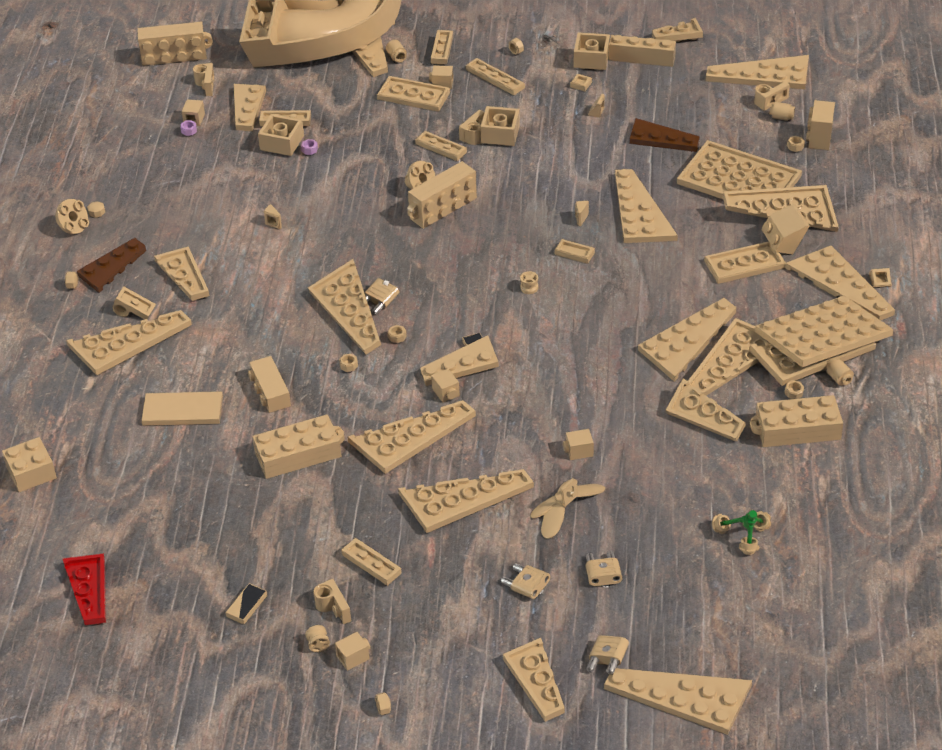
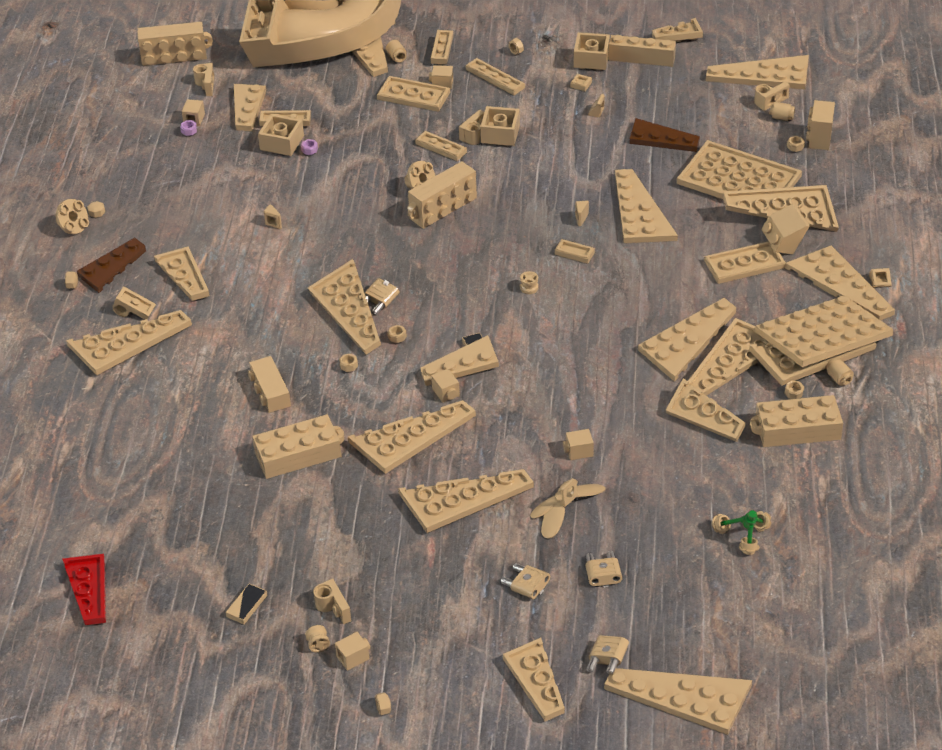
tan brick [2,437,57,492] -> none
tan tile [142,392,223,426] -> none
tan plate [341,538,402,586] -> none

